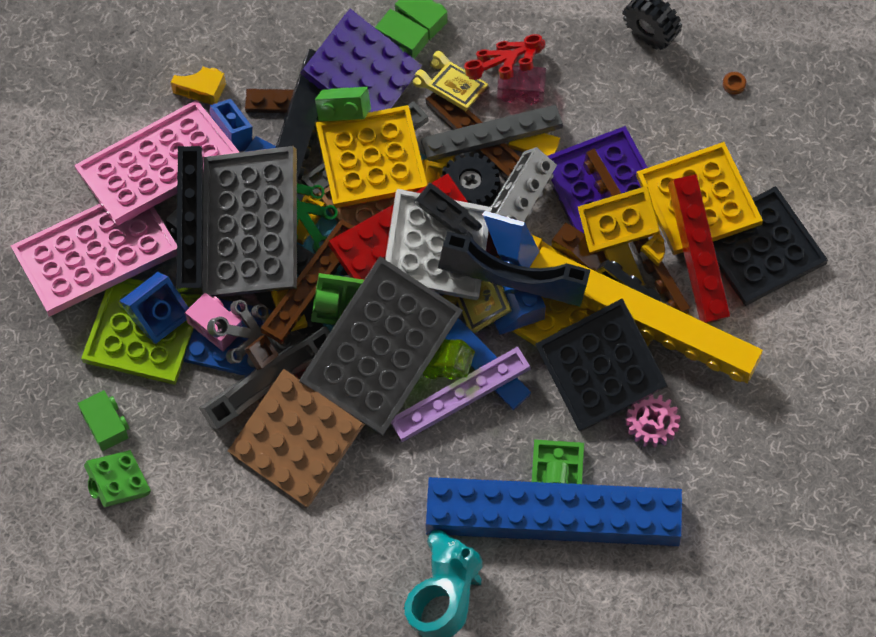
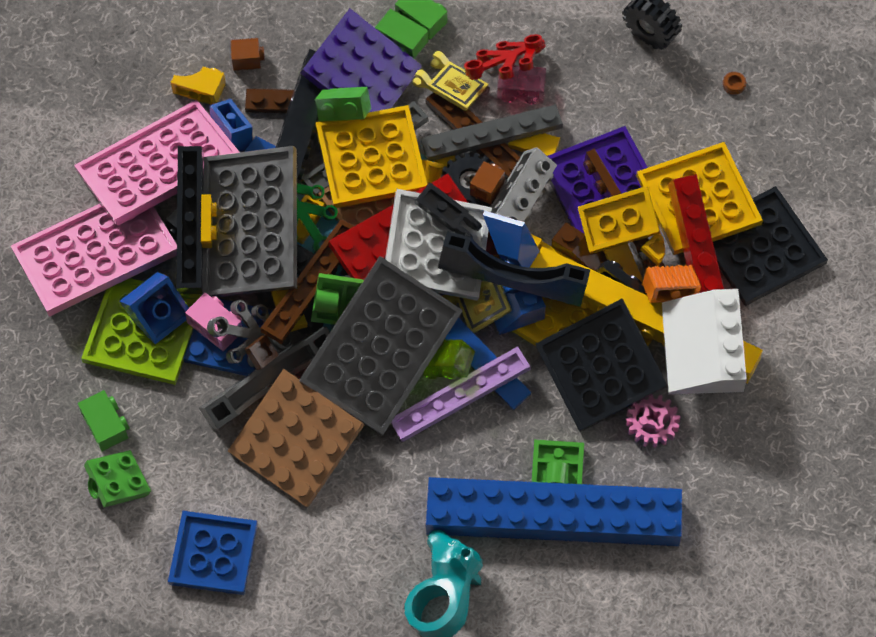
none -> blue plate [168,510,258,595]
none -> yellow plate [201,194,217,248]
none -> dark orange brick [231,38,265,71]
none -> dark orange brick [470,161,505,205]
none -> orange brick [643,265,701,303]
none -> white slope [662,289,747,394]

